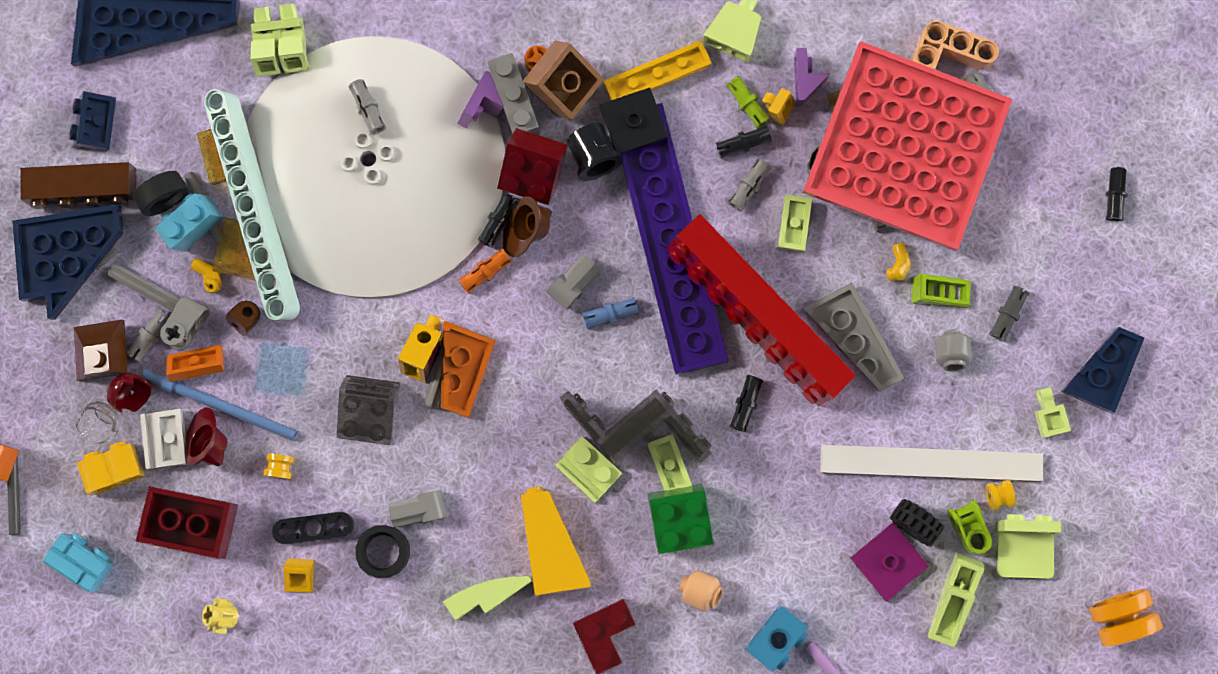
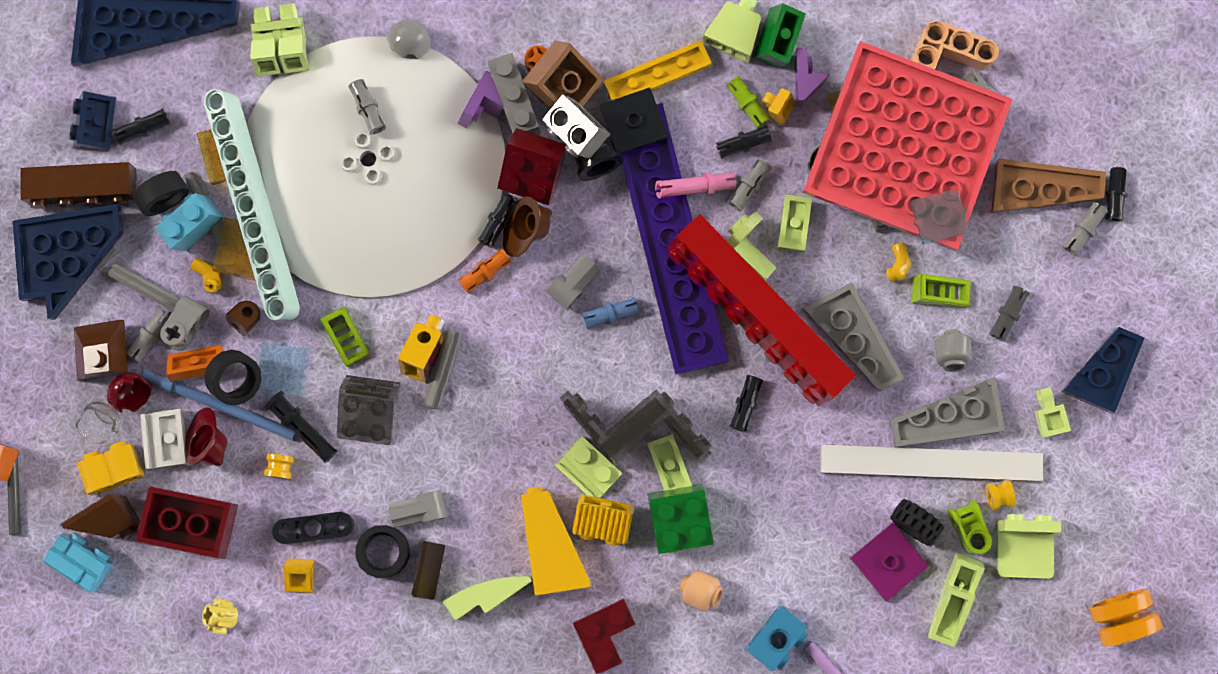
orange wing [441,321,496,418] -> none
none -> reddish brown slope [61,493,140,540]
none -> black pin [113,108,170,145]
none -> black tyre [204,350,262,405]
none -> black pin [264,391,338,463]
none -> lime slope [320,306,370,367]
none -> light grey hair [387,19,431,58]
none -> dark brown slope [411,541,445,600]
none -> brick [542,95,610,159]
none -> yellow brick [572,494,635,546]
none -> bright pink pin [655,172,736,198]
none -> yellowish green bracket [727,211,777,280]
none -> green brick [753,3,806,67]
none -> light grey wing [890,377,1005,448]
none -> clear light blue piece [910,189,970,245]
none -> medium nougat wing [991,159,1106,213]
none -> light grey pin [1062,202,1108,256]

